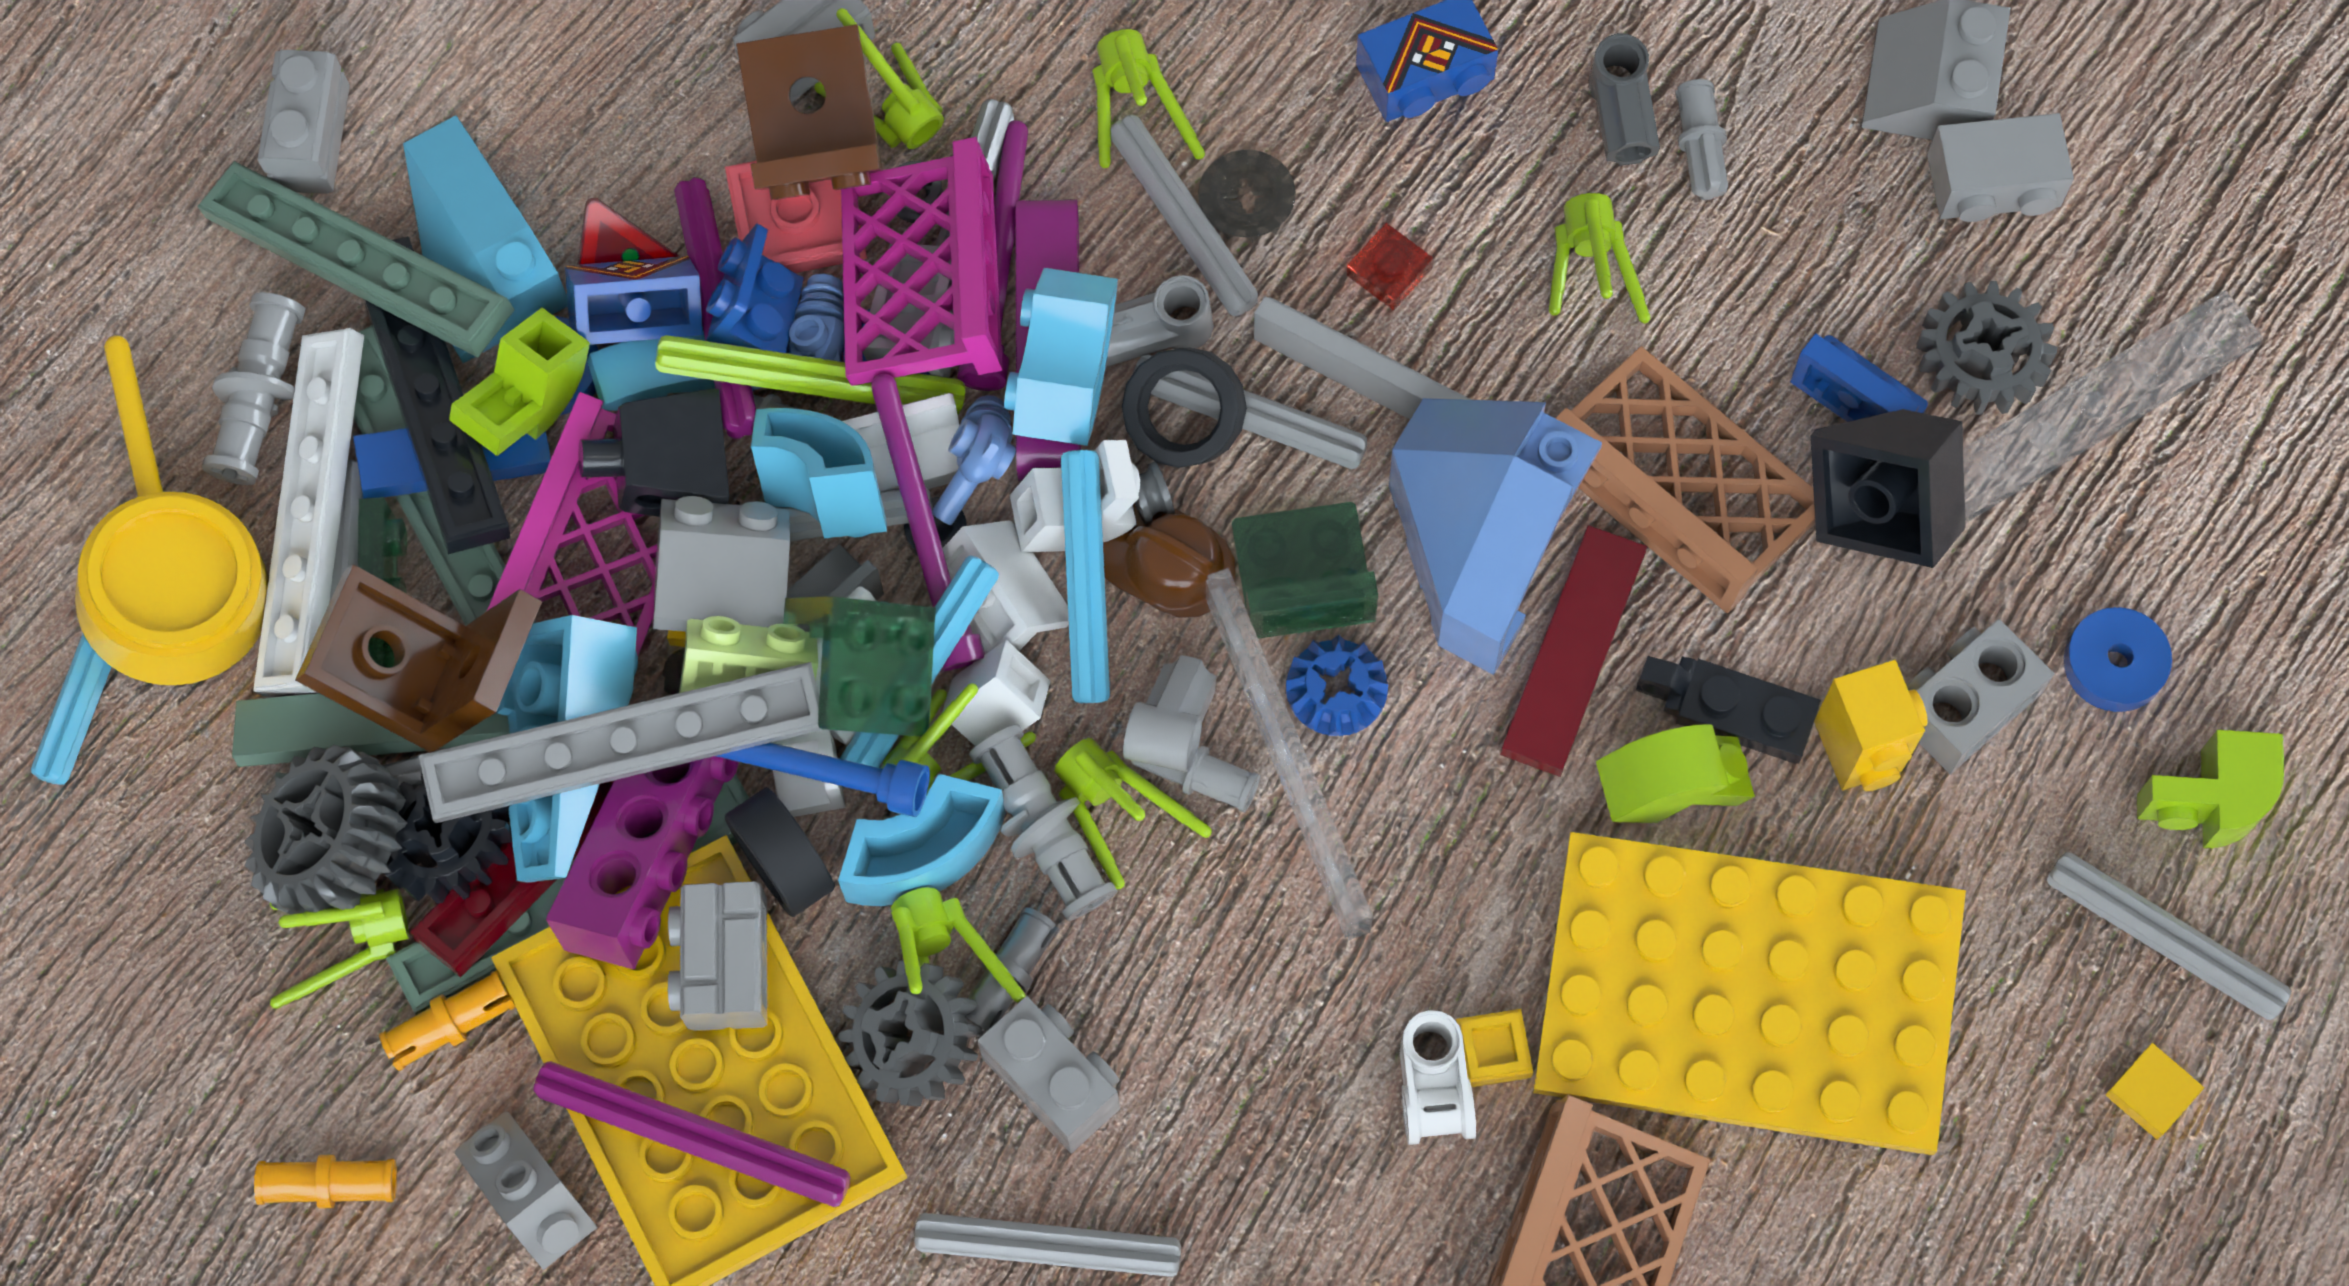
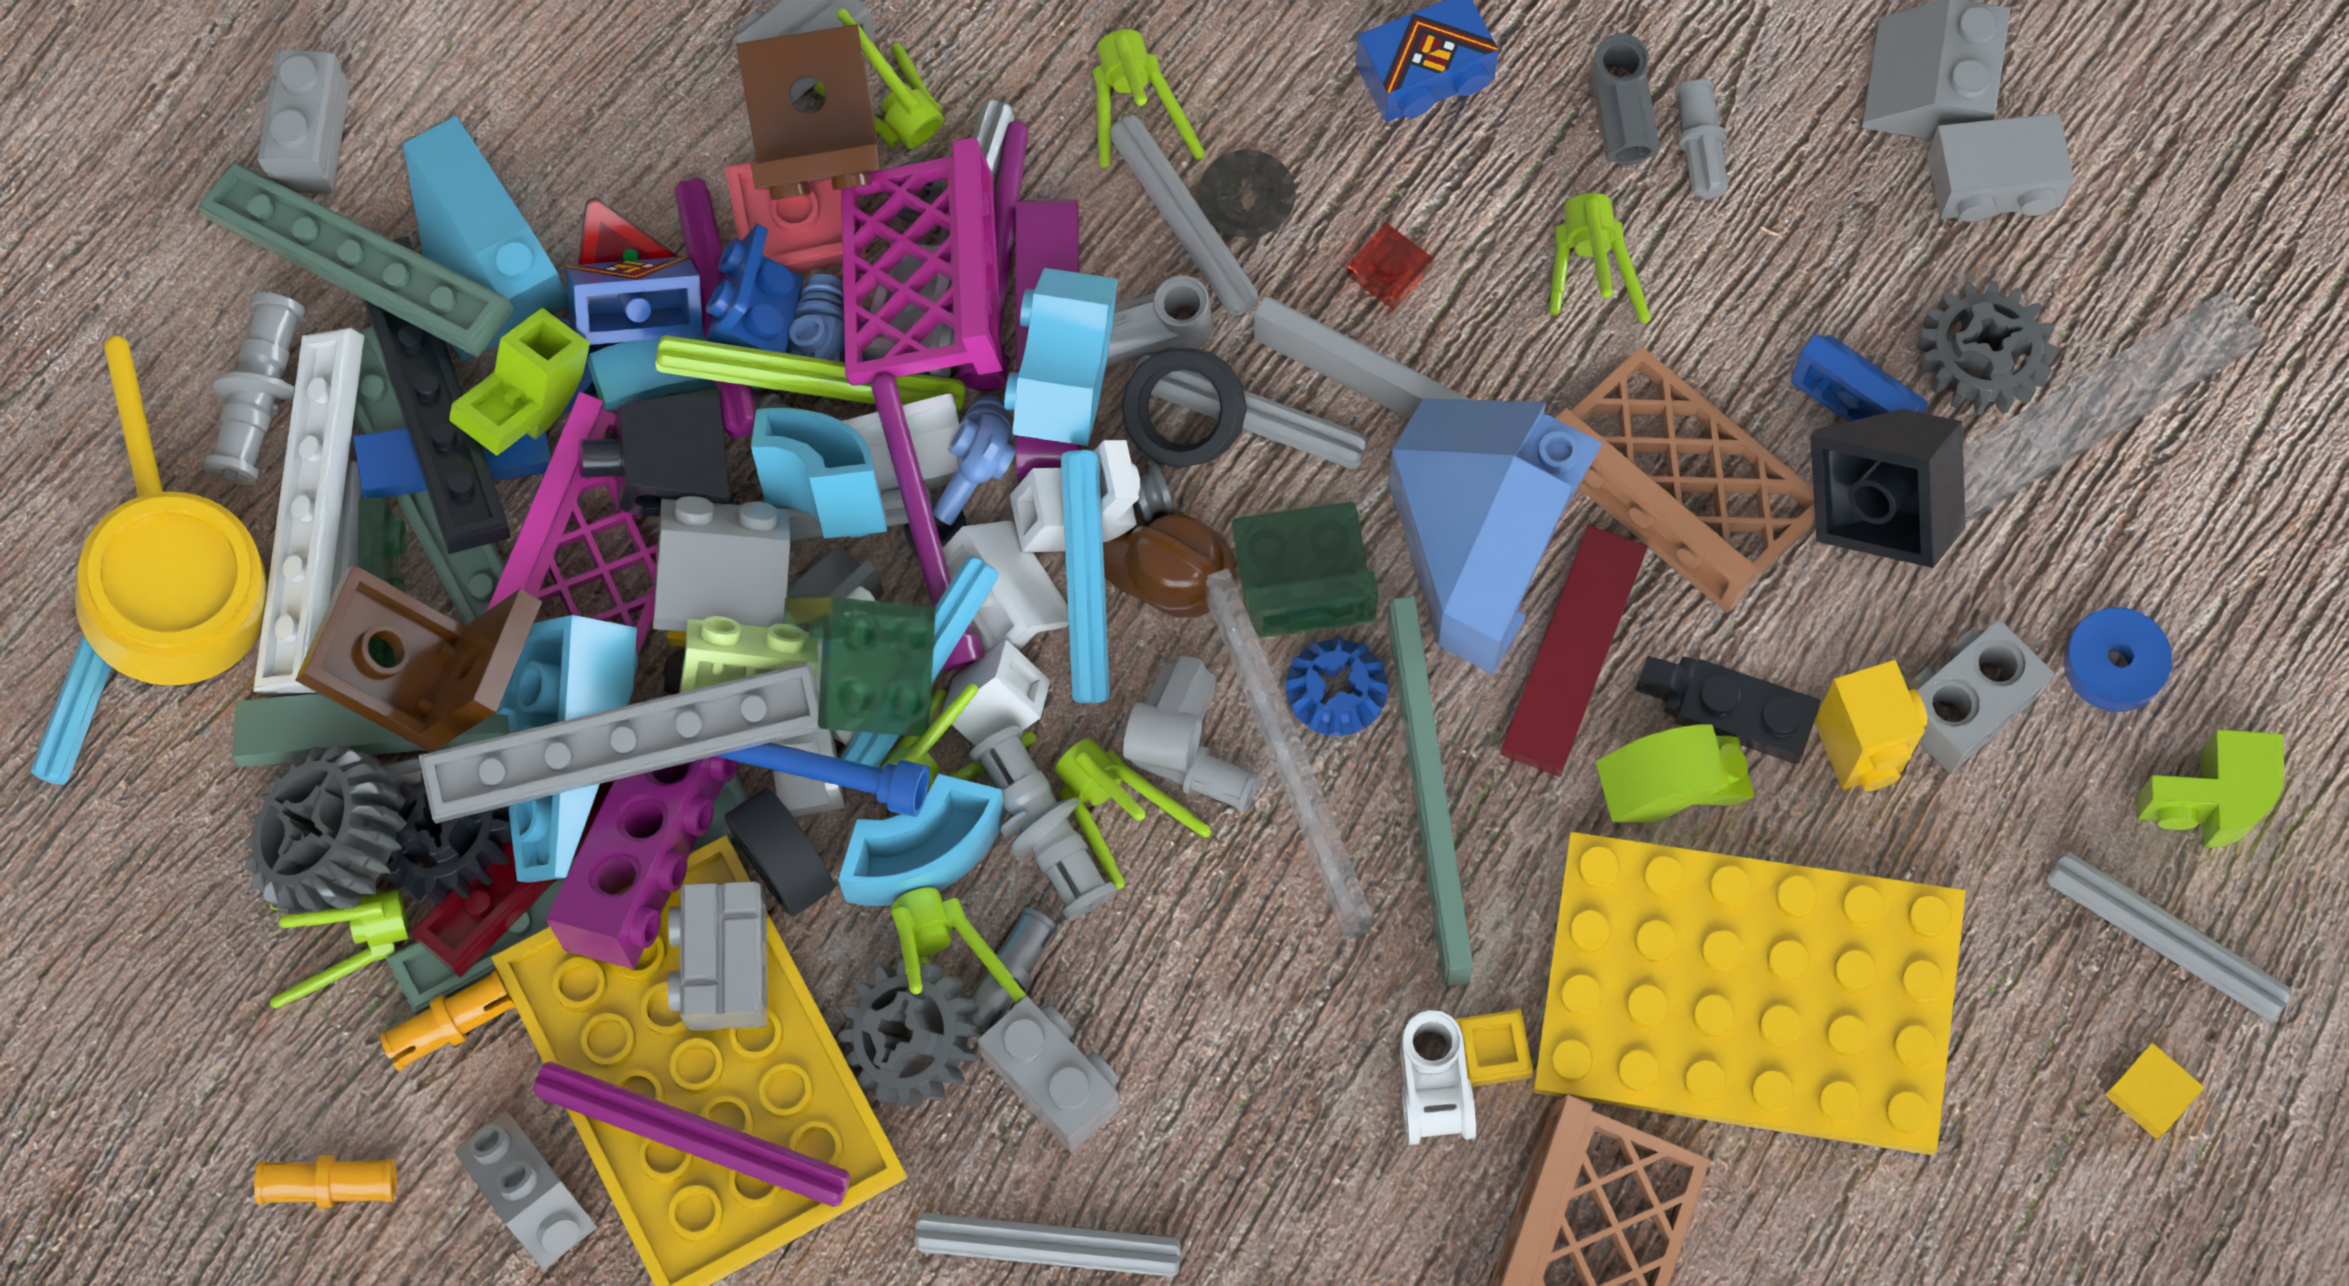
none -> sand green tile [1388,596,1473,986]

